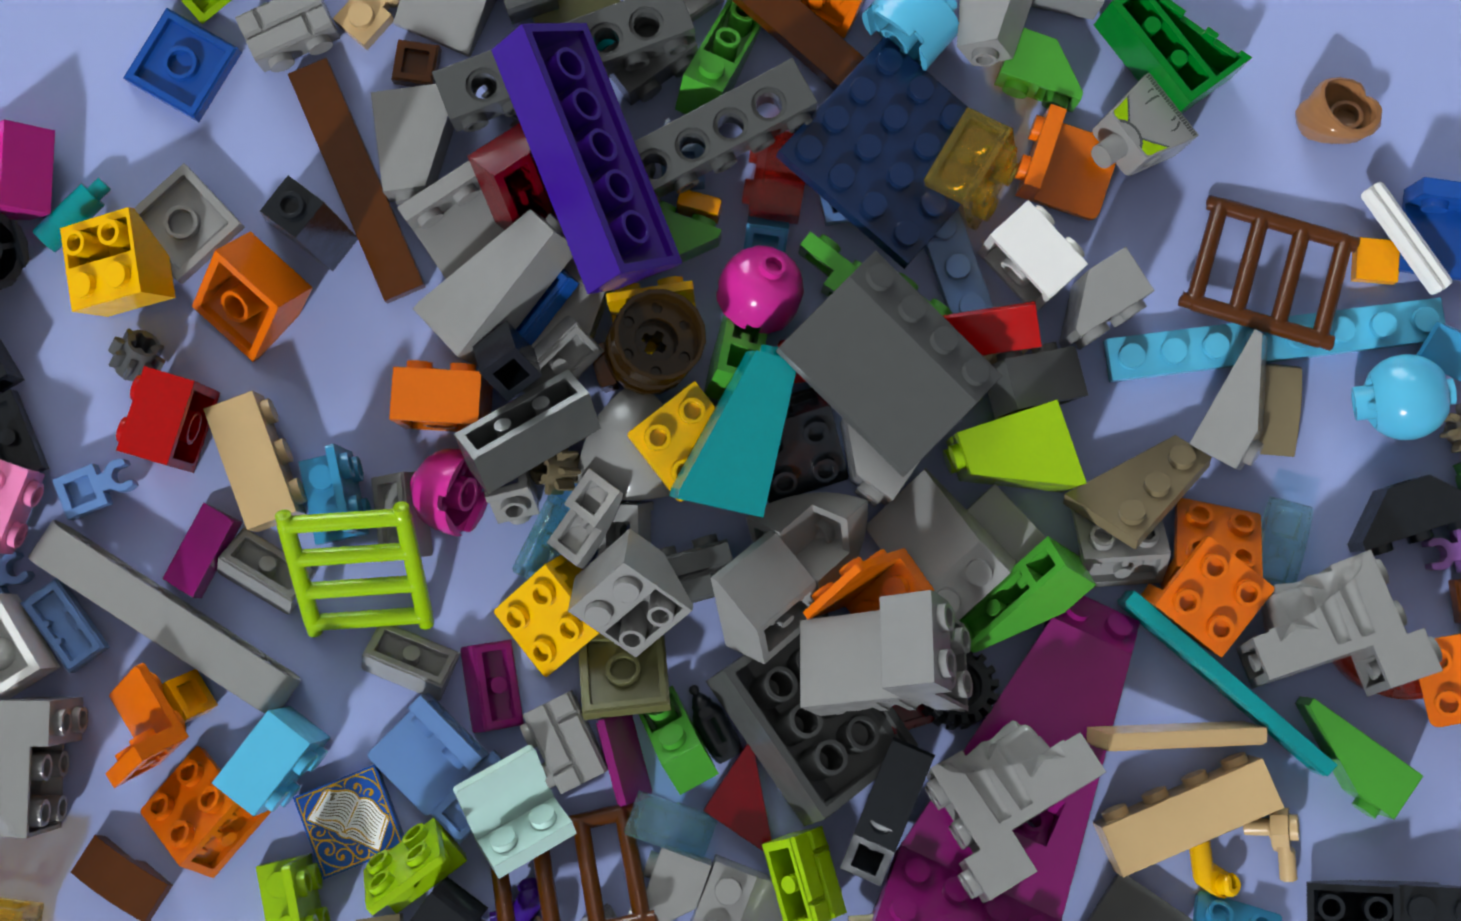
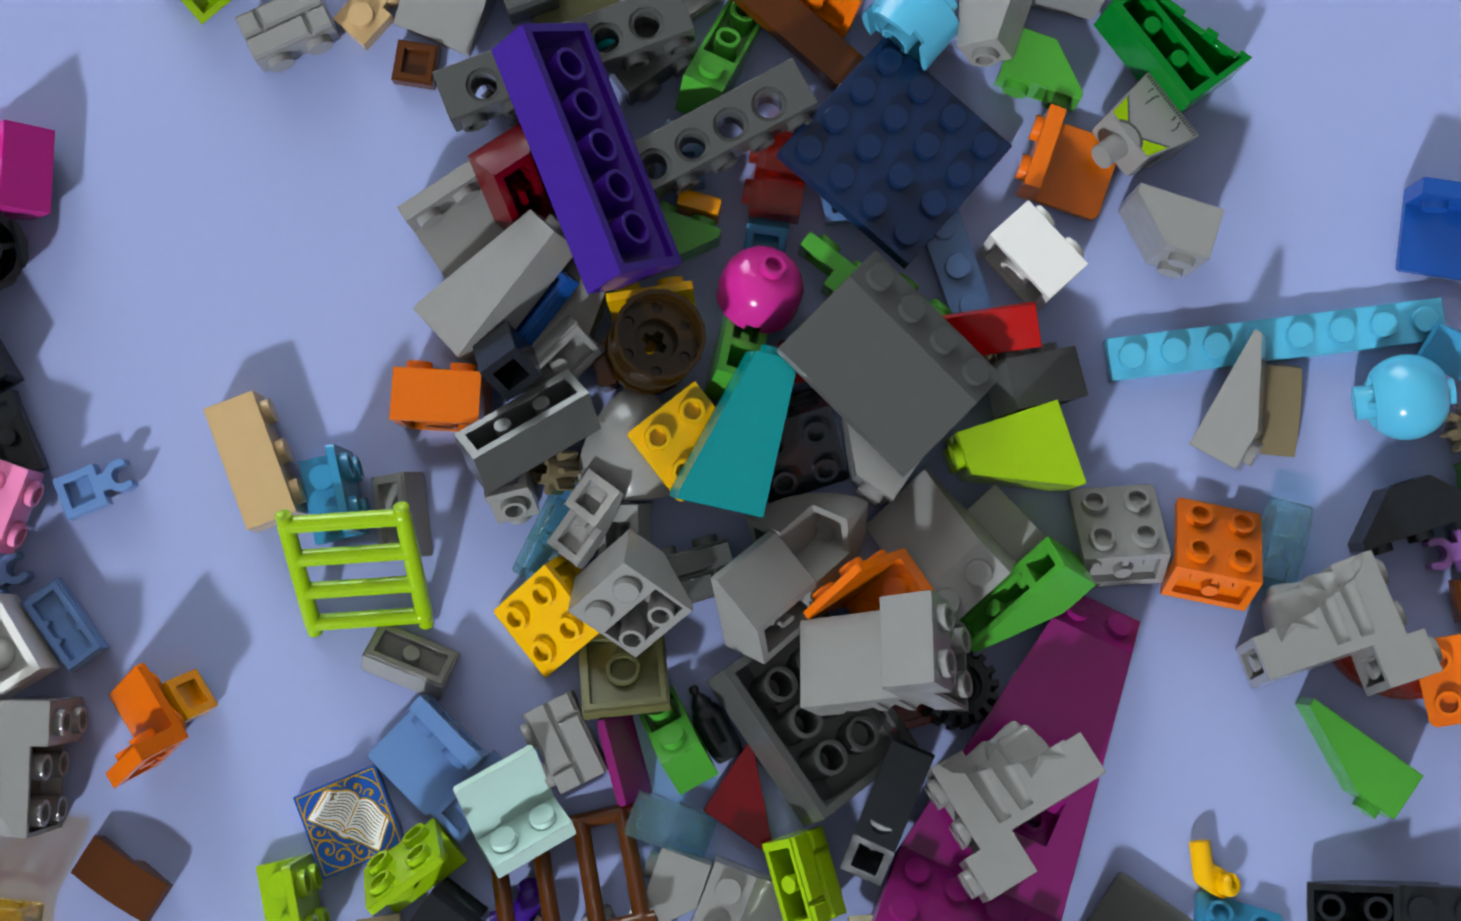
light grey beam [28,520,301,714] -> none
teal cylinder [32,177,111,253] -> none
yellow slope [60,207,176,317] -> none
dark grey gear [108,328,165,381] -> none
red brick [116,366,220,473] -> none
blue tile [123,8,242,123] -> none
light grey plate [134,163,245,284] -> none
orange bracket [141,746,271,878] -> none
magenta slope [162,503,243,598] -> none
orange slope [192,231,313,362] -> none
medium azure brick [212,706,331,816] -> none
light grey slope [217,528,316,615] -> none
black slope [260,175,358,271] -> none
reddish brown tile [288,58,426,304] -> none
light grey slope [371,84,454,205] -> none
dark pink cylinder [410,449,488,537] -> none
magenta slope [460,639,524,733] -> none
clear yellow bracket [924,107,1019,231] -> none
light grey slope [1059,247,1154,350] -> none
dark tan wing [1063,435,1212,550] -> none
tan tile [1087,721,1267,751] -> none
tan brick [1093,752,1284,878] -> none
teal tile [1117,590,1337,777] -> none
orange bracket [1140,536,1275,658] -> none
reddish brown bar [1178,195,1360,351] -> none
tan piece [1243,807,1300,882] -> none
medium nougat hair [1295,77,1382,144] -> none
light orange tile [1351,237,1400,285] -> none
white axle [1361,181,1452,295] -> none
none -> light grey slope [1118,183,1225,278]

